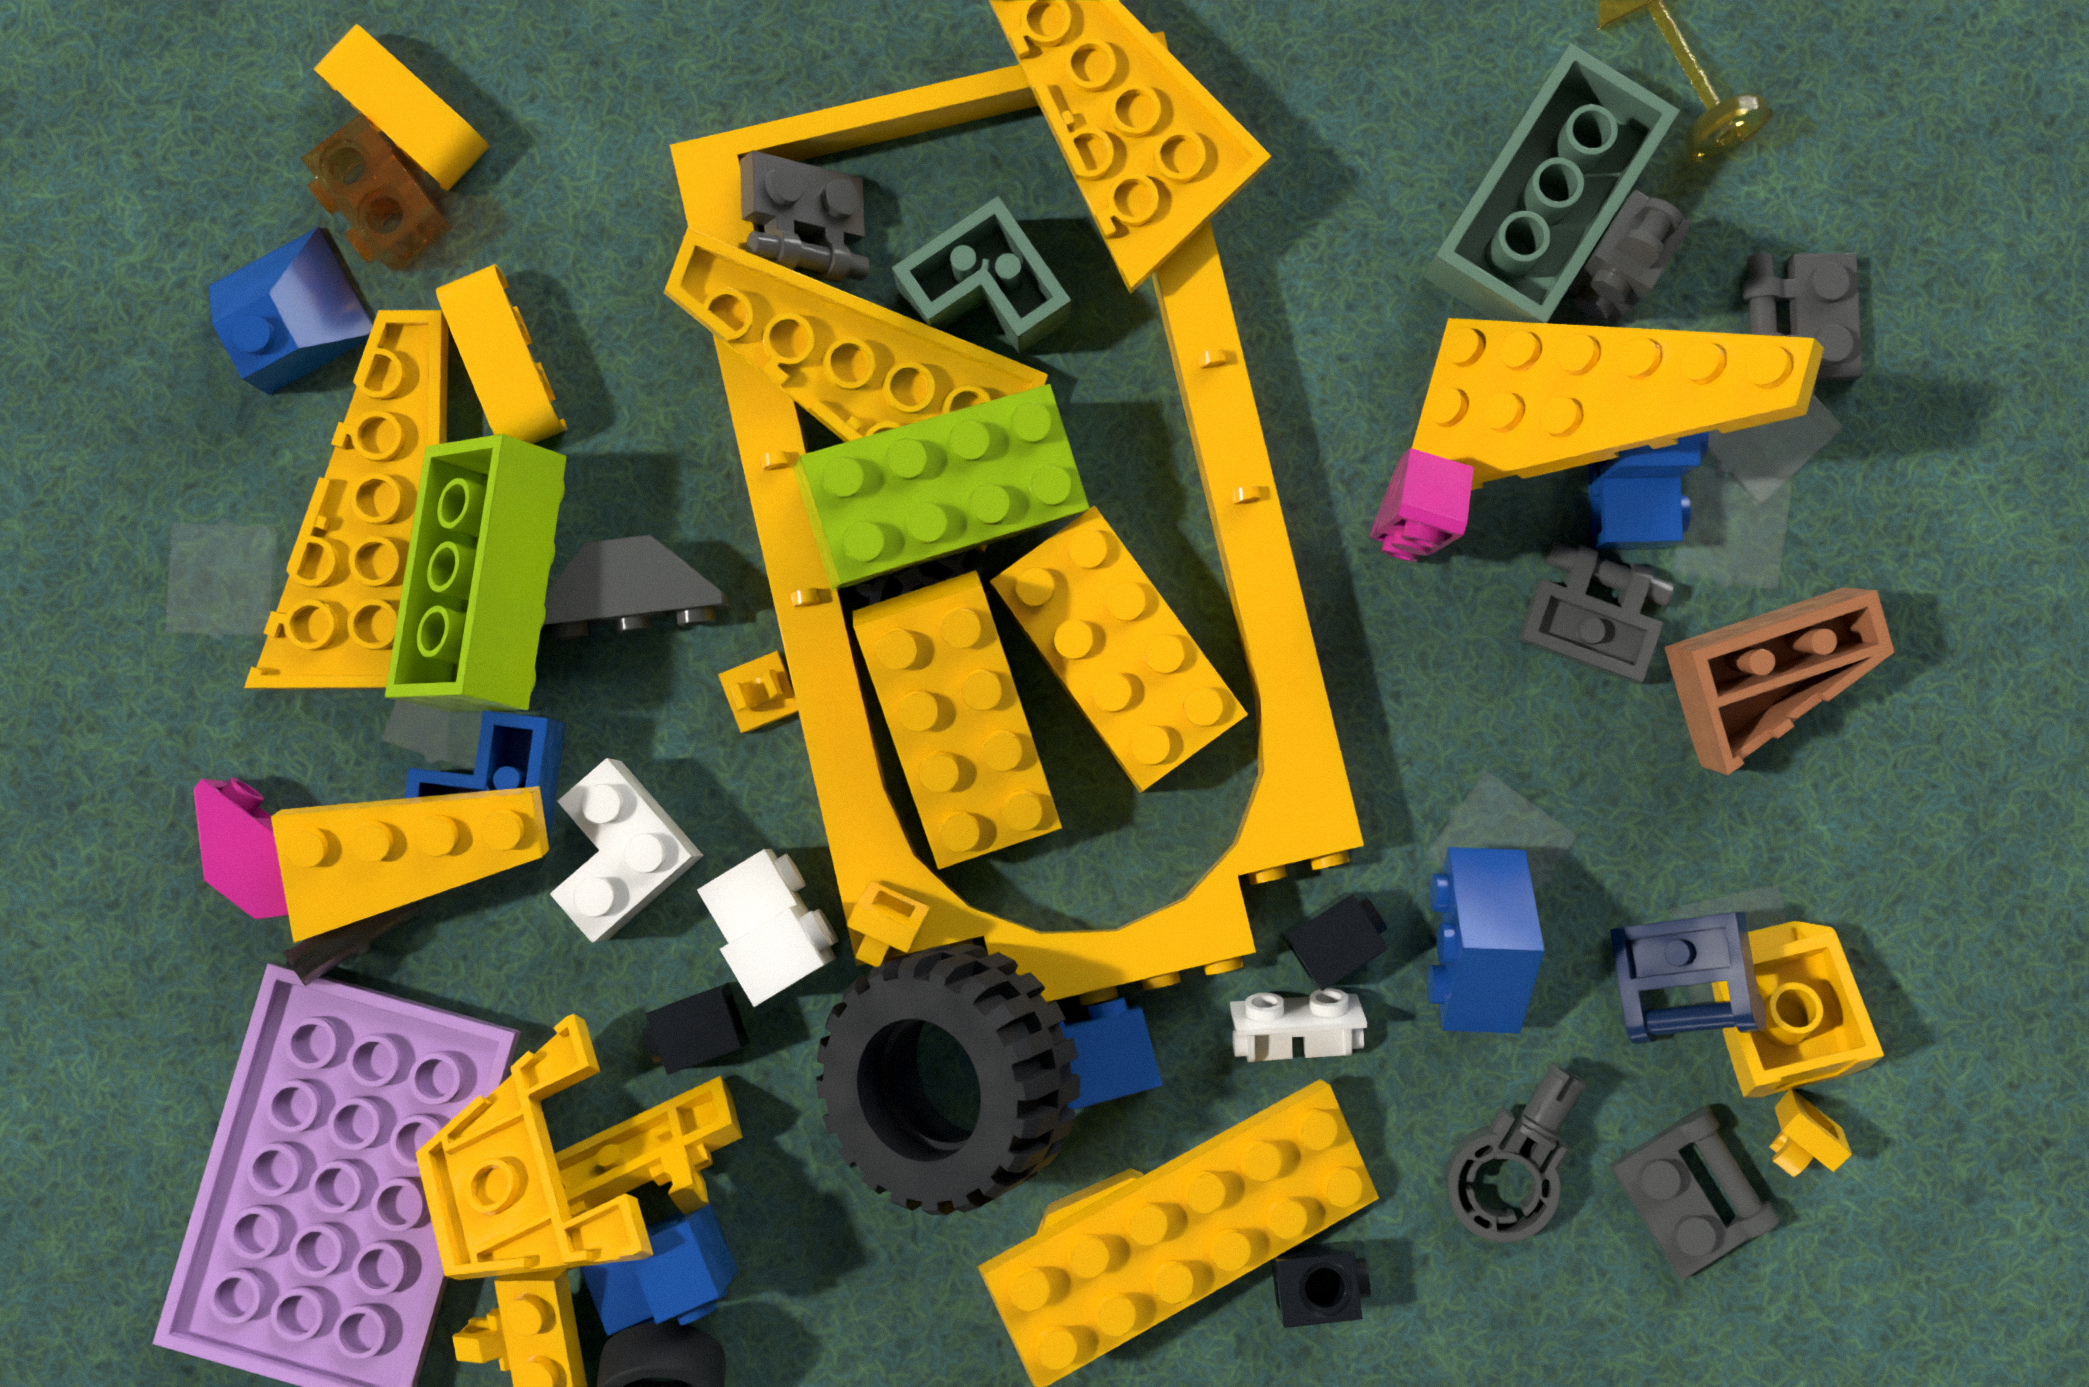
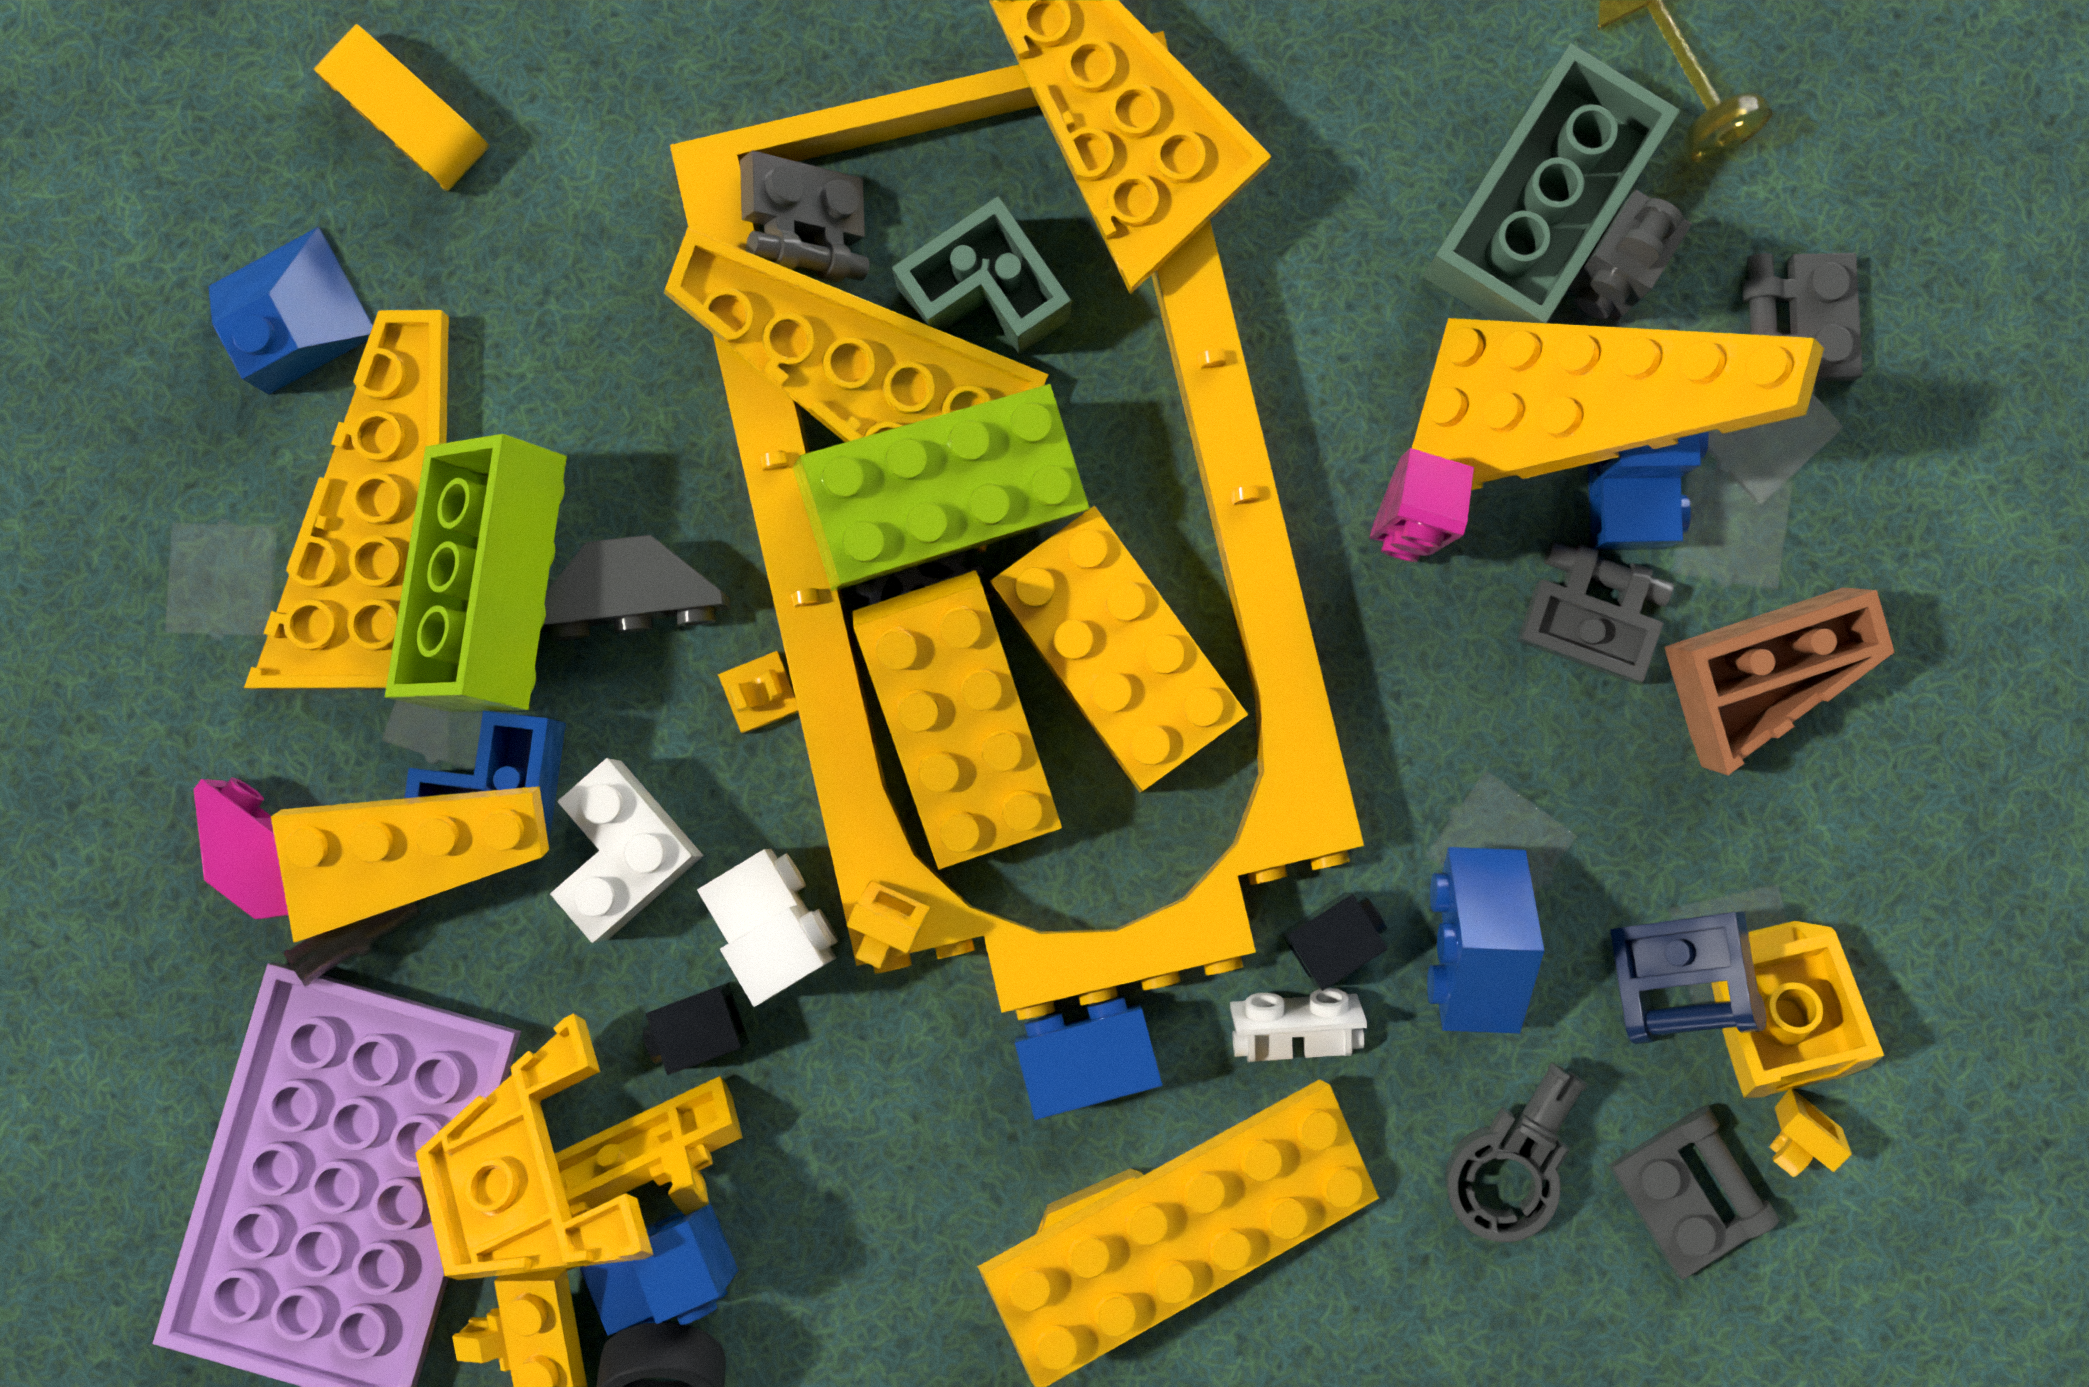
clear orange brick [301,113,453,273] -> none
yellow beam [436,264,567,444] -> none
black tyre [816,944,1080,1215] -> none
black brick [1271,1241,1371,1328] -> none

